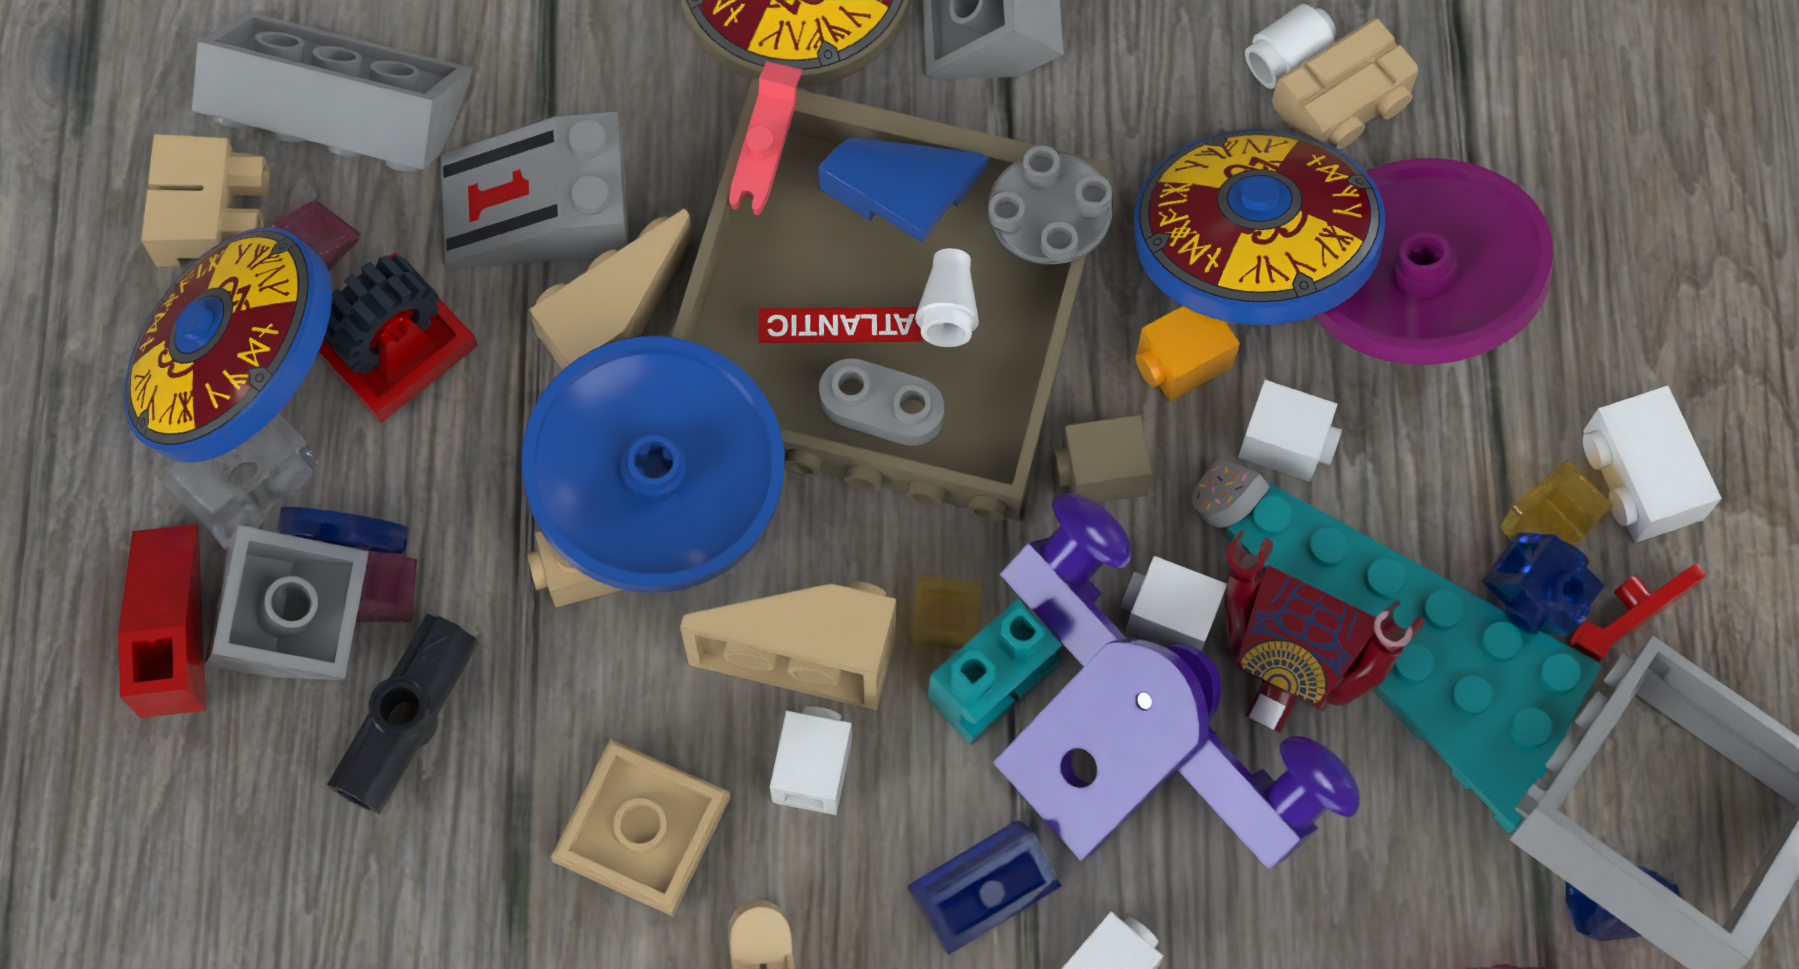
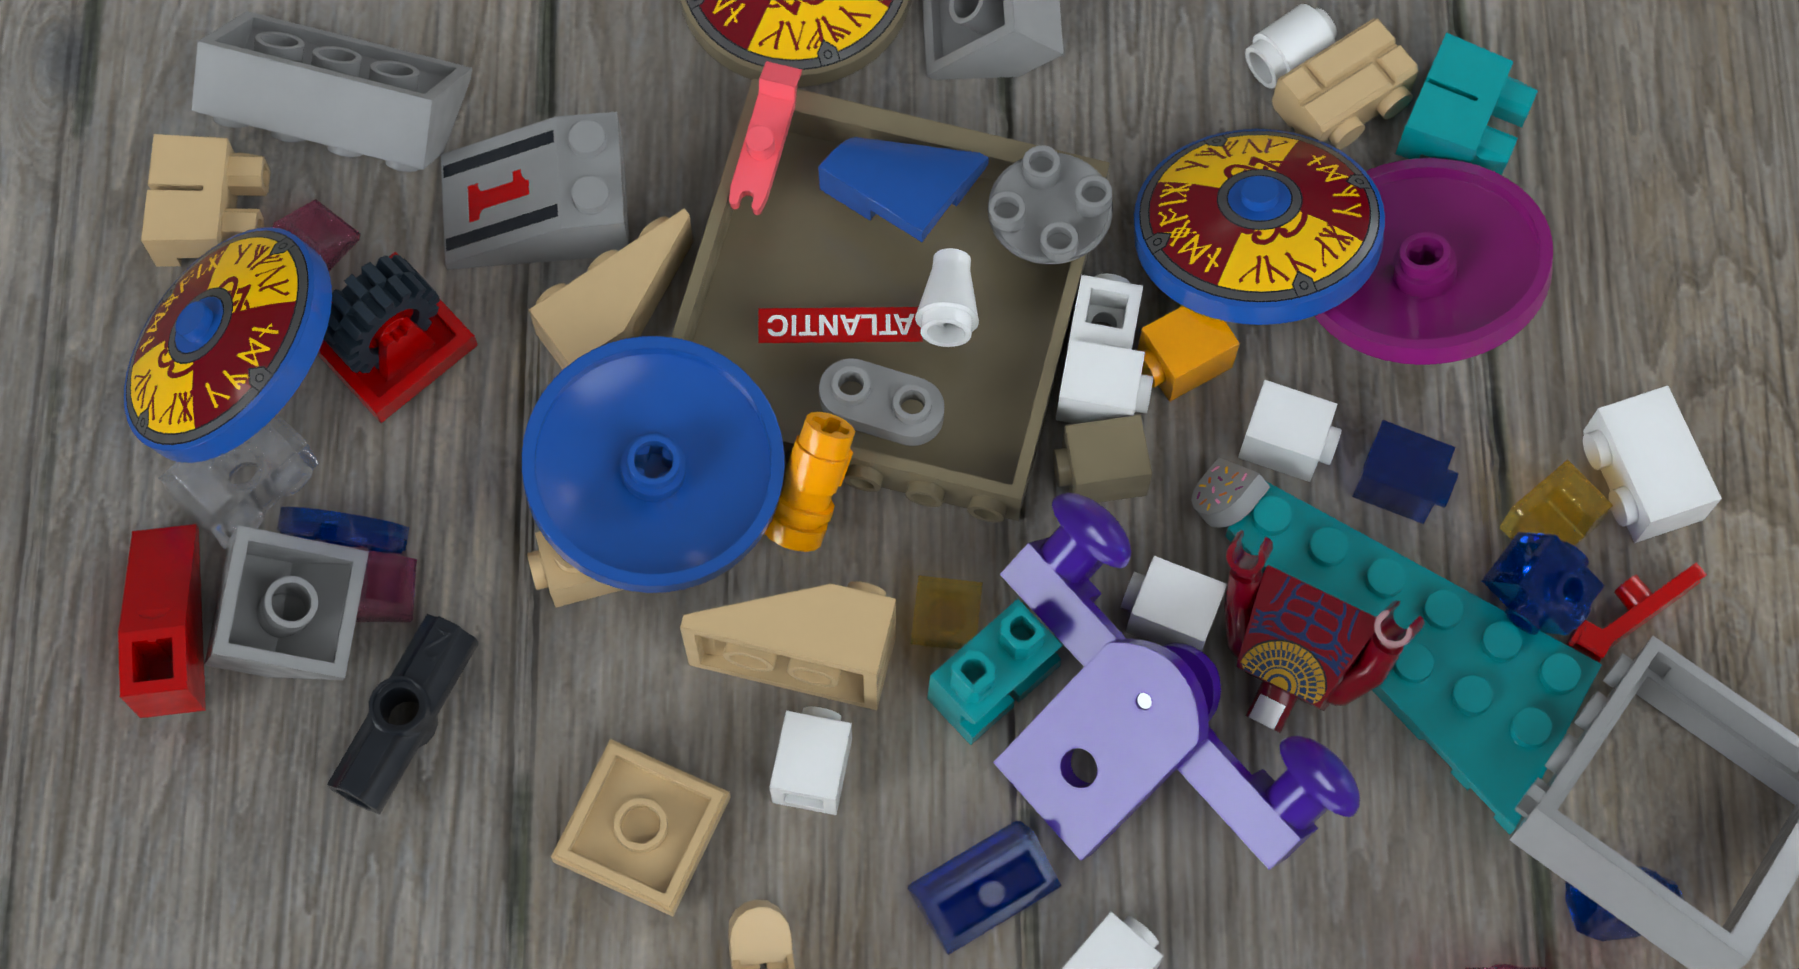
none -> light orange axle [764,412,855,552]
none -> white brick [1056,339,1153,424]
none -> white brick [1067,273,1143,351]
none -> clear blue brick [1352,420,1459,524]
none -> teal hips [1395,32,1538,175]

